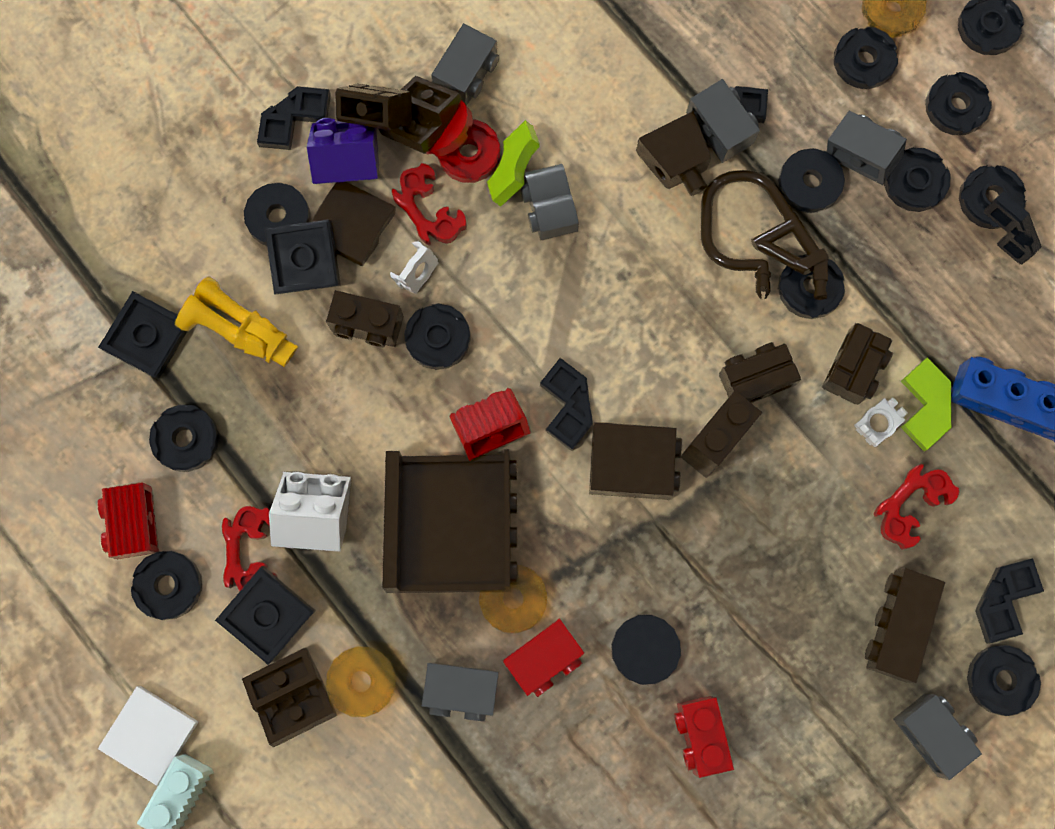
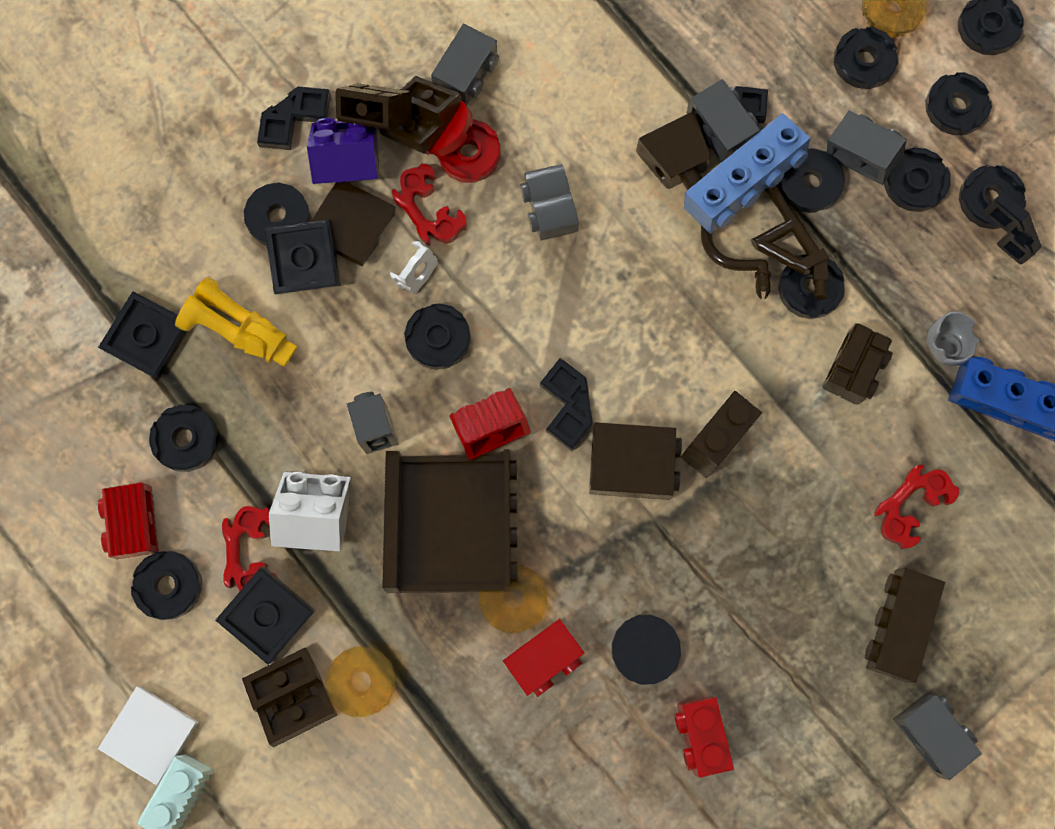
dark brown brick [326,290,404,348] -> none
dark grey brick [422,663,499,722] -> none
lime tile [487,120,540,207] -> none
dark brown brick [719,342,801,403] -> none
white piece [854,397,908,447] -> none
lime tile [901,357,951,451] -> none
black tile [967,645,1041,716] -> none
black tile [975,558,1044,644] -> none
none -> dark grey brick [346,392,399,454]
none -> medium blue brick [684,113,811,234]
none -> light grey hair [927,311,980,366]

